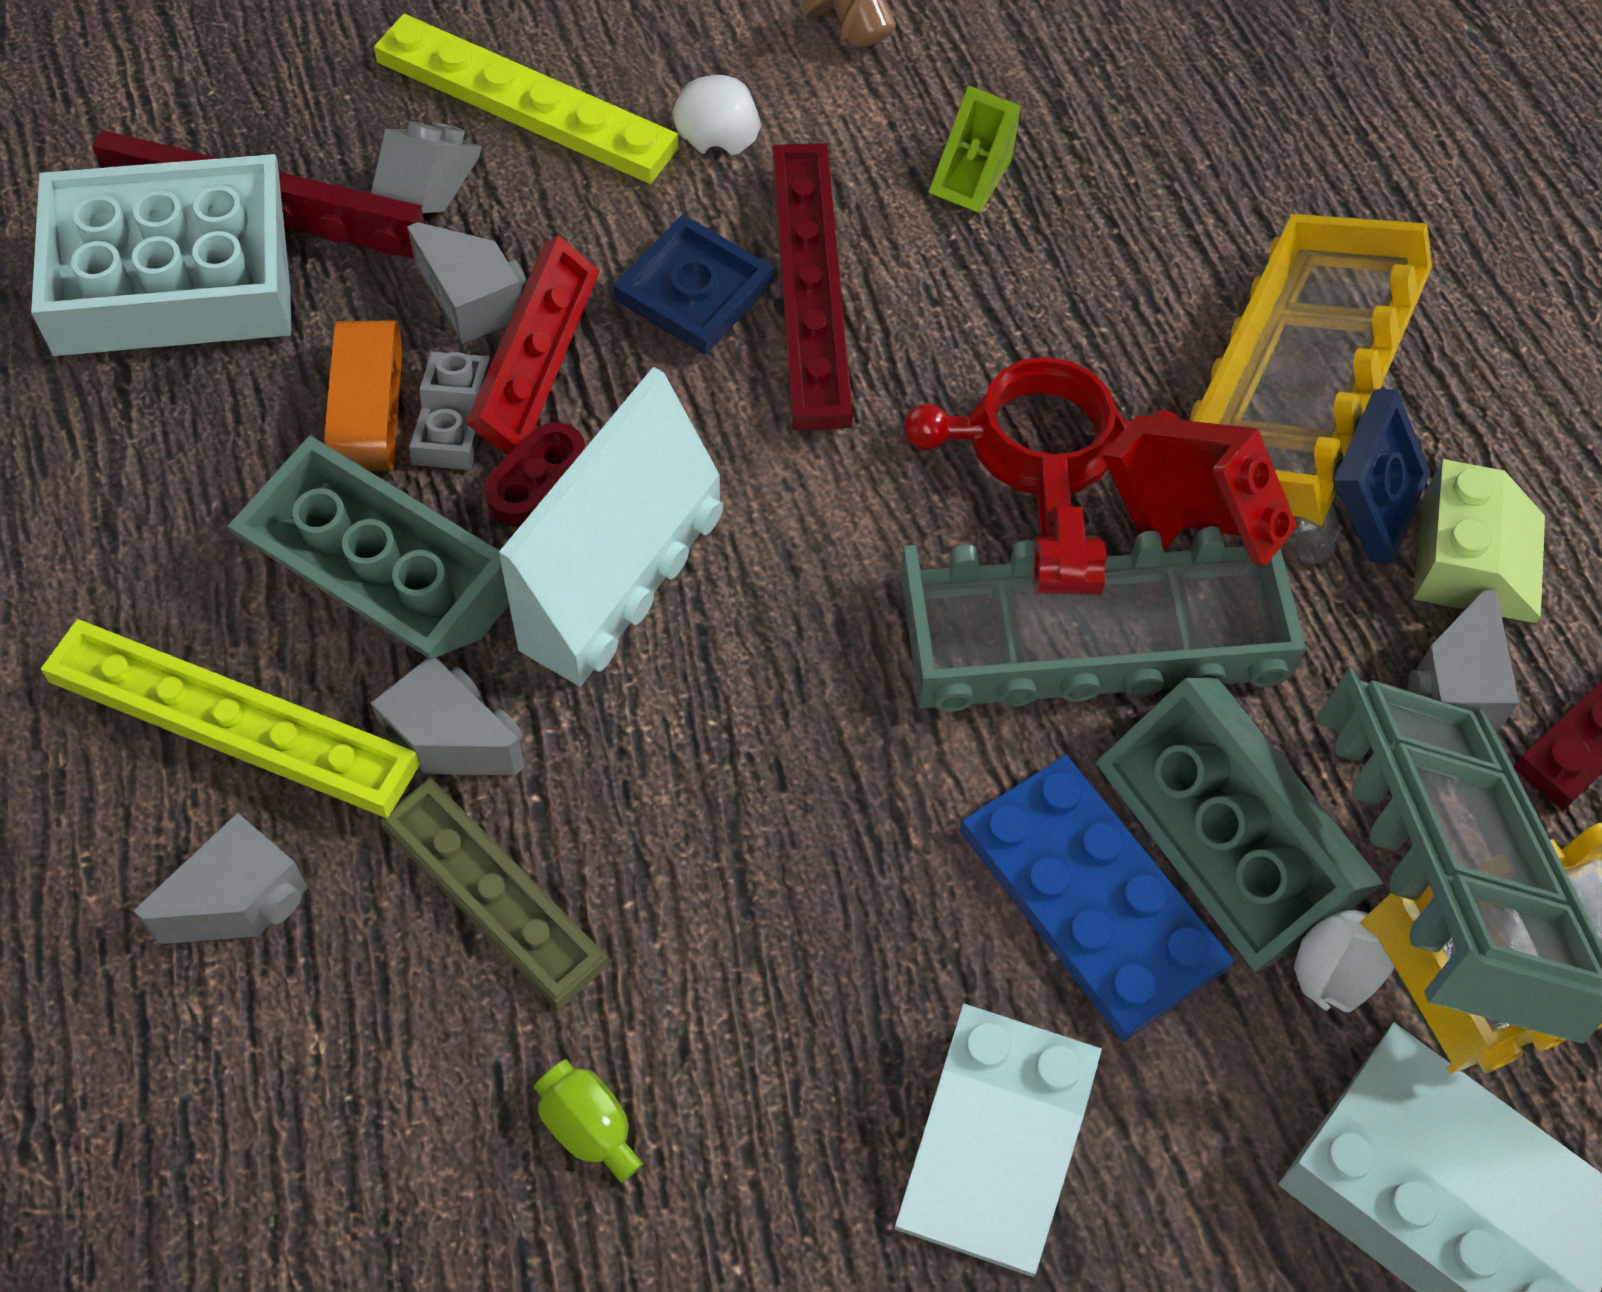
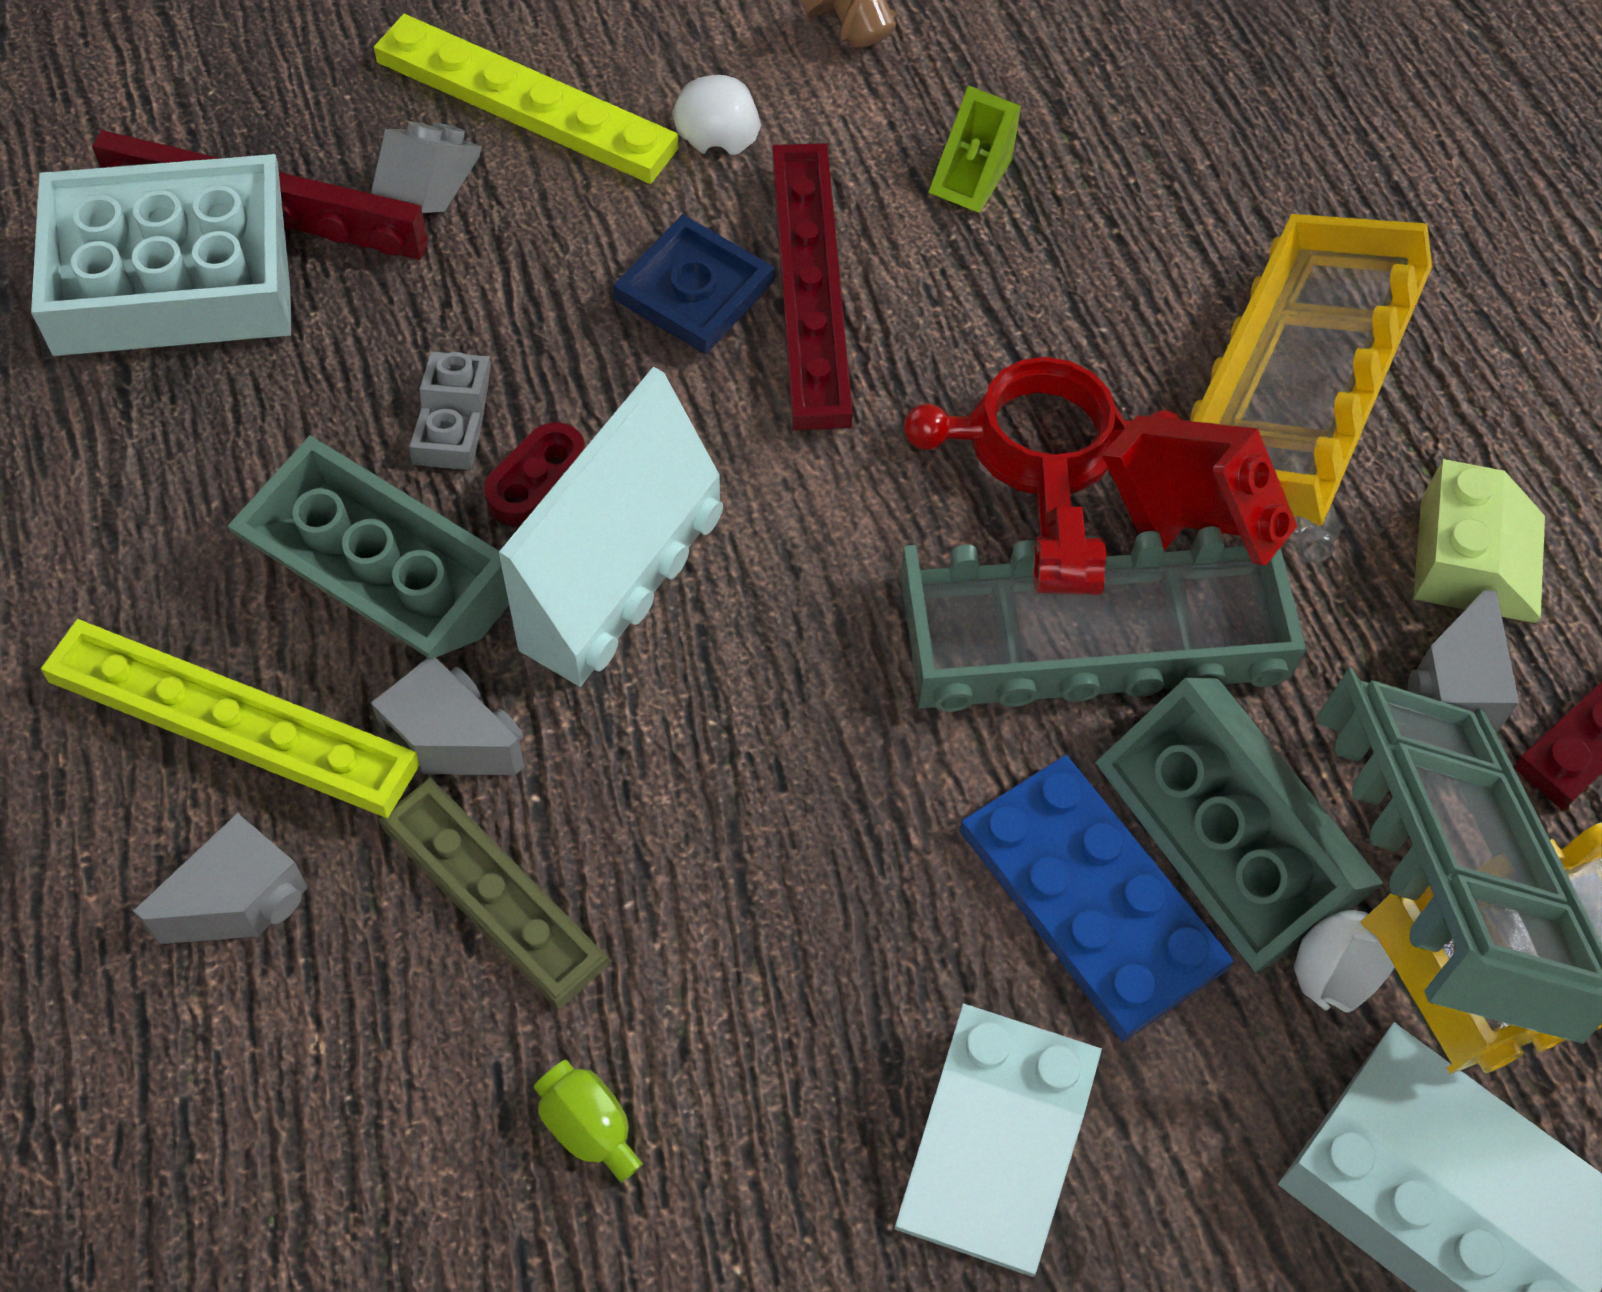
orange beam [324,320,402,472] -> none
light grey slope [407,222,527,344] -> none
red plate [465,235,600,456] -> none
dark blue plate [1333,389,1431,563] -> none

